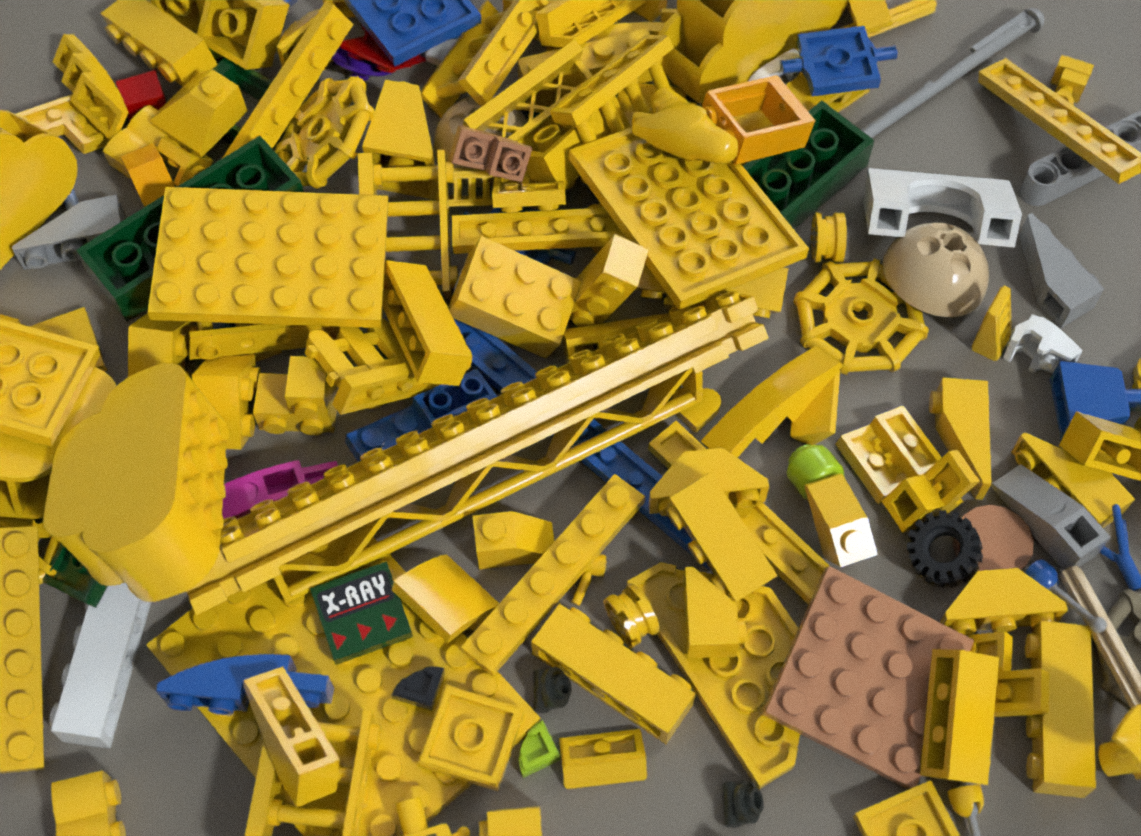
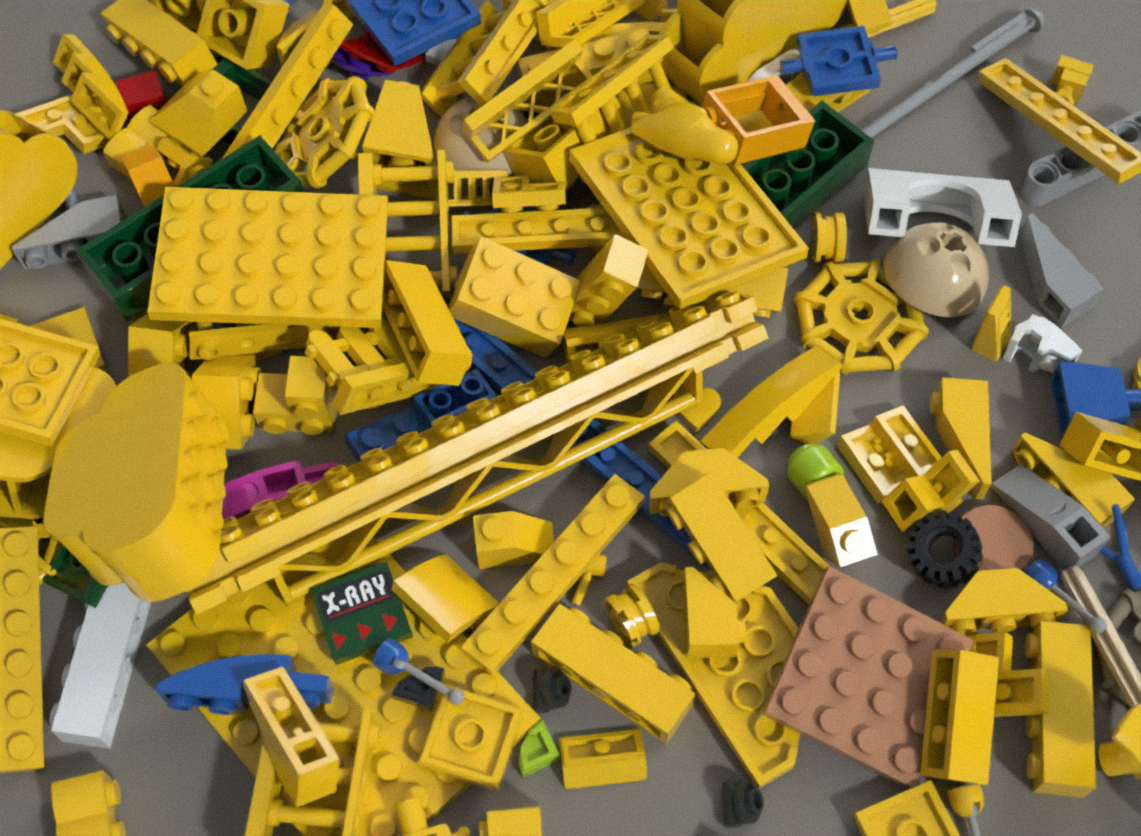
nougat slope [449,125,532,182] -> none
none -> hinge [373,638,464,705]

